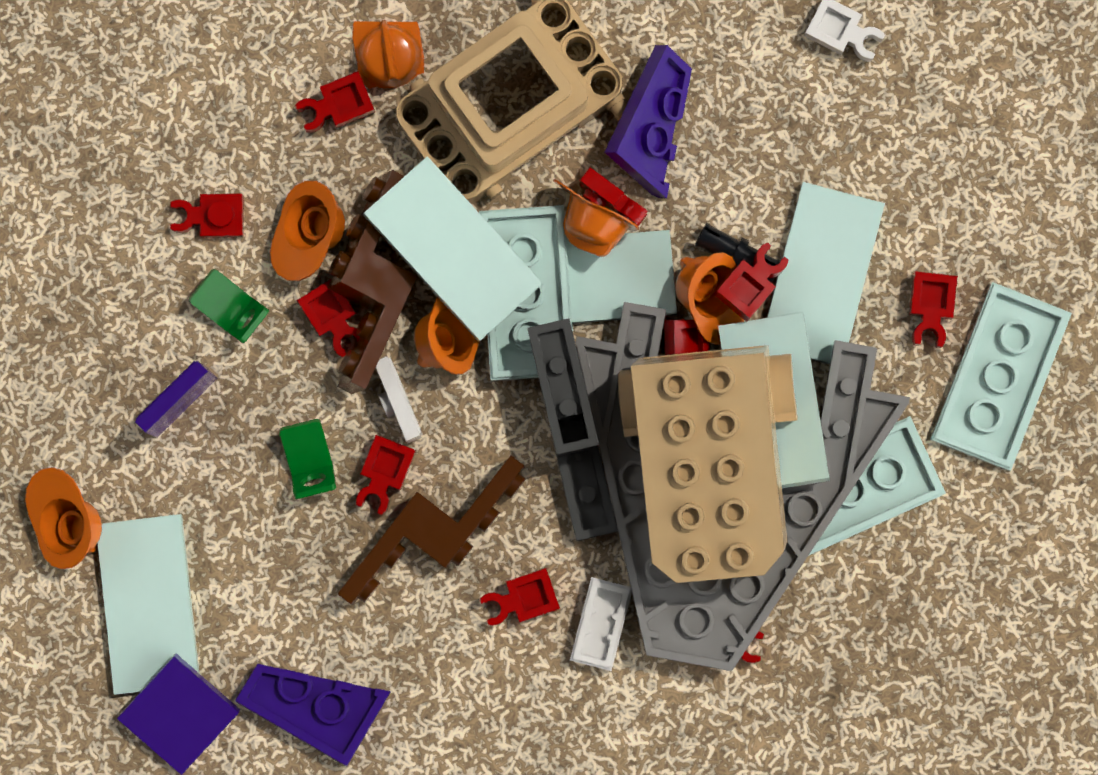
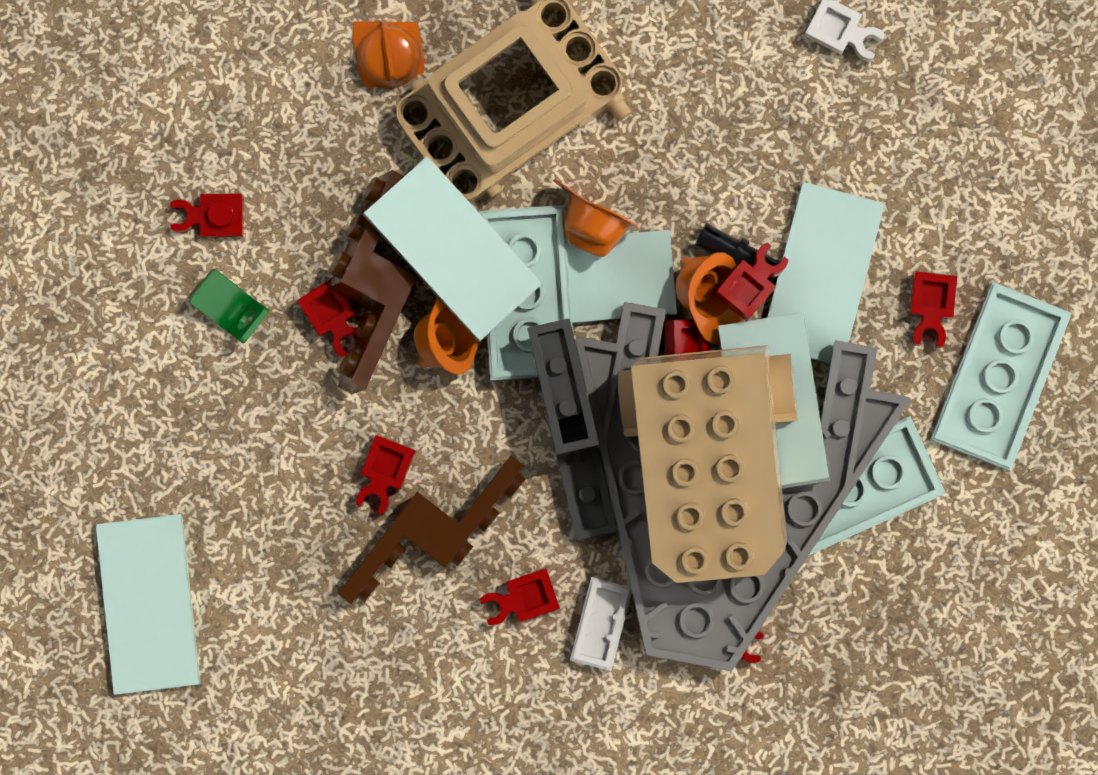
orange piece [25,467,102,569] -> none
dark purple tile [117,653,240,775] -> none
dark purple tile [135,361,218,438] -> none
dark purple wing [235,664,391,767] -> none
orange piece [270,181,345,281] -> none
green bracket [279,419,336,499] -> none
red plate [295,71,375,133] -> none
white plate [376,356,423,443] -> none
red plate [580,167,648,227] -> none
dark purple wing [604,45,692,199] -> none

